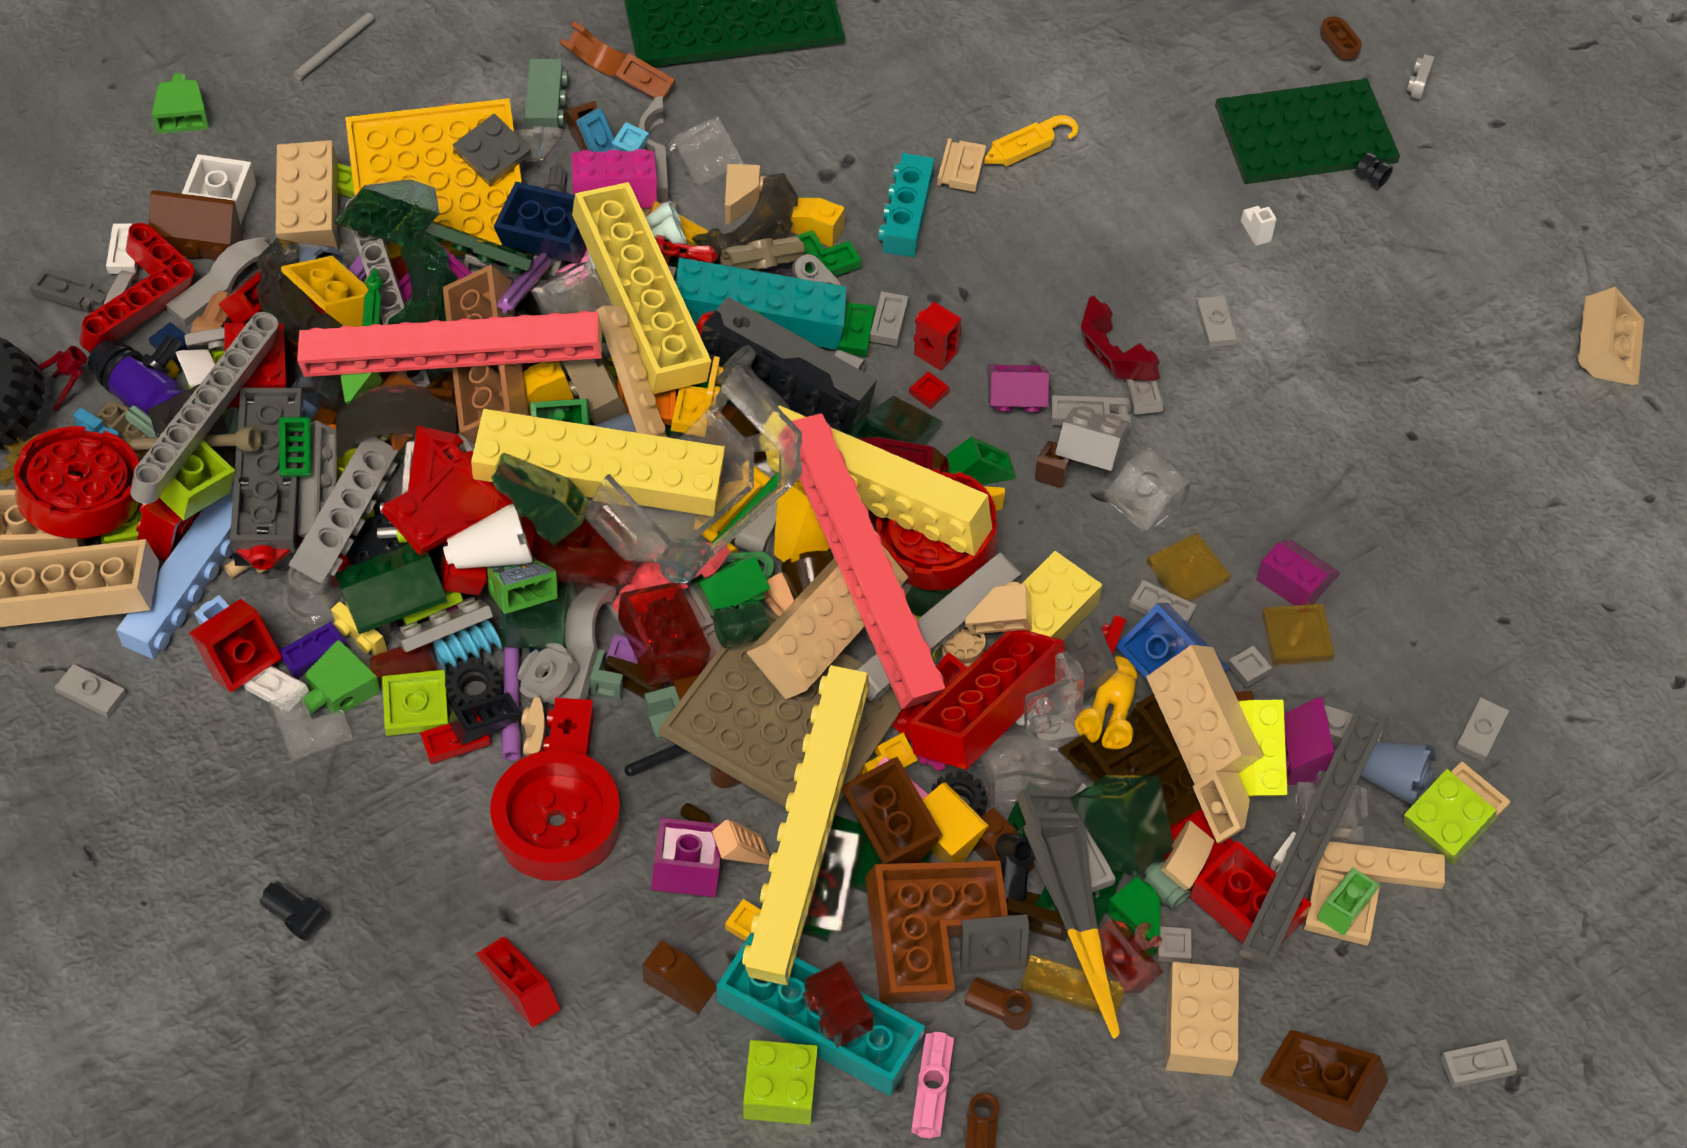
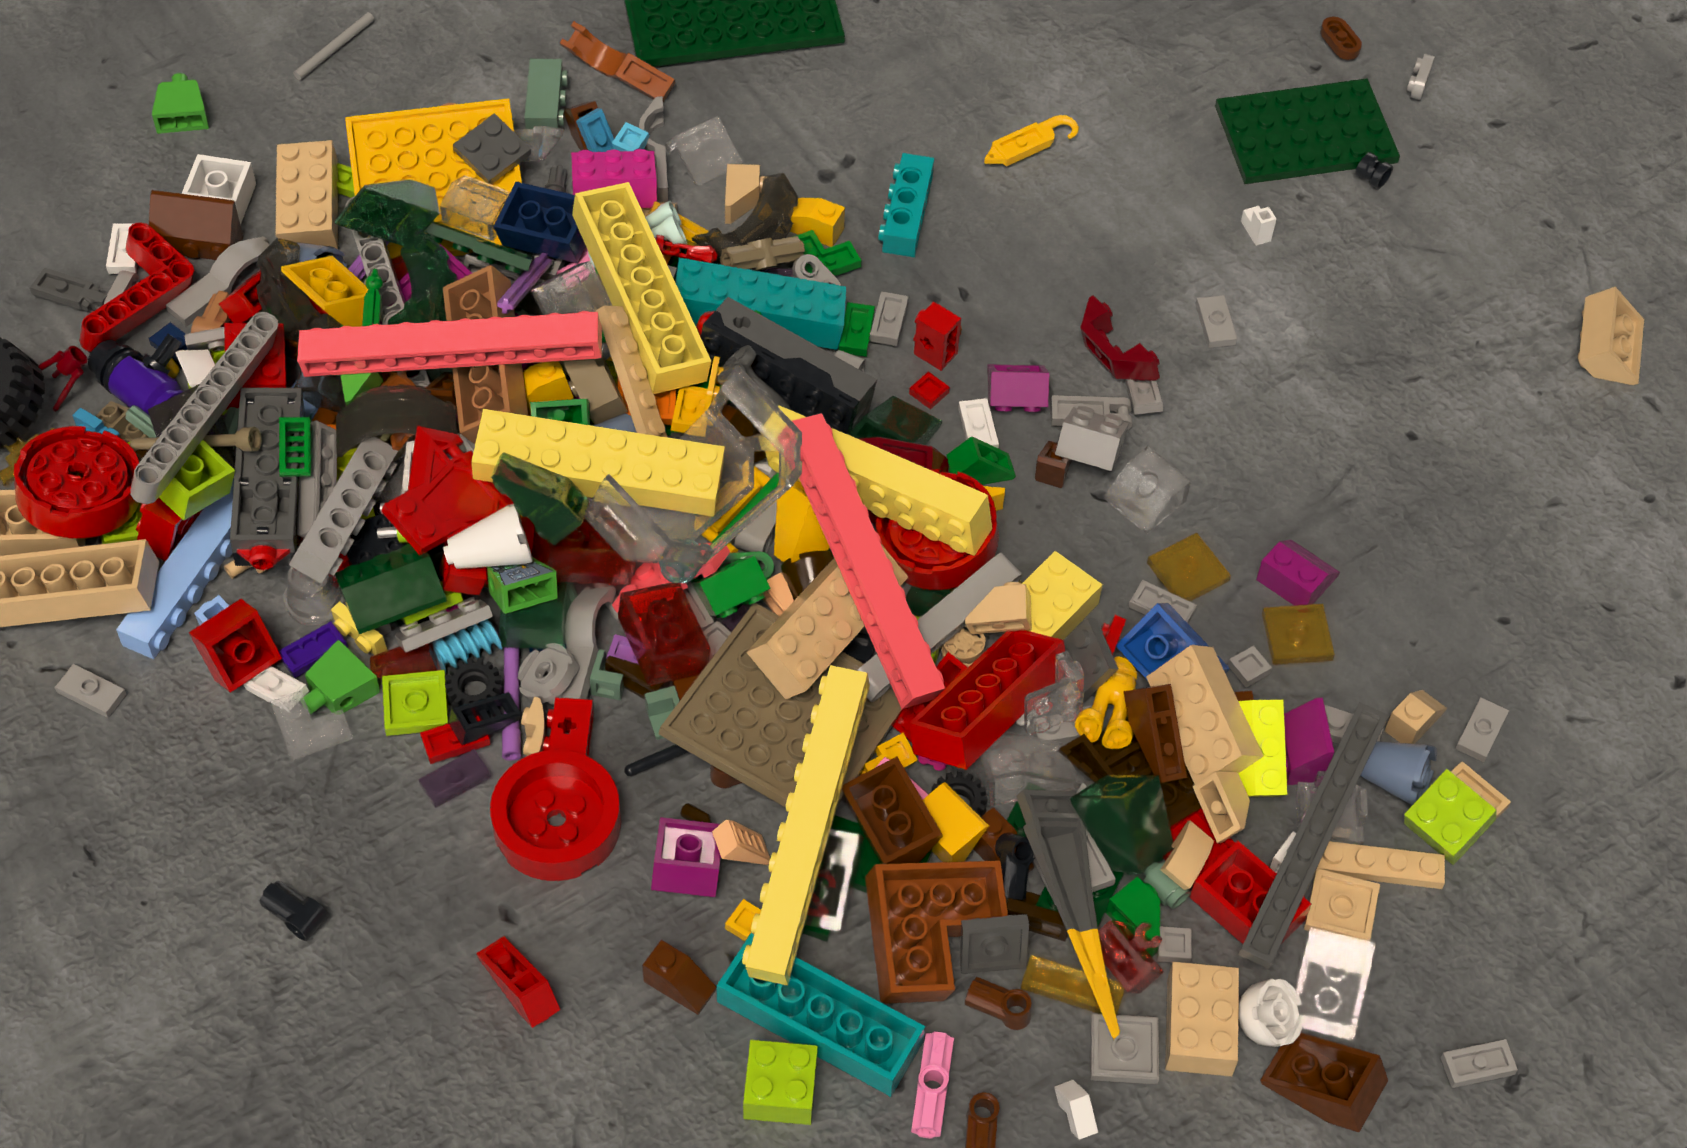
clear green wheel [713,600,769,648] -> none
clear red brick [802,961,874,1048] -> none
tan plate [937,138,986,192] -> none
bright green slope [1317,867,1380,935] -> none
none -> clear purple plate [419,749,491,808]
none -> clear slope [440,175,510,242]
none -> black plate [842,633,874,664]
none -> white plate [958,398,999,448]
none -> white piece [1054,1080,1098,1140]
none -> light grey plate [1090,1013,1159,1084]
none -> reddish brown slope [1123,684,1187,783]
none -> white cylinder [1238,979,1303,1047]
none -> clear slope [1296,927,1376,1041]
none -> tan slope [1385,690,1447,744]

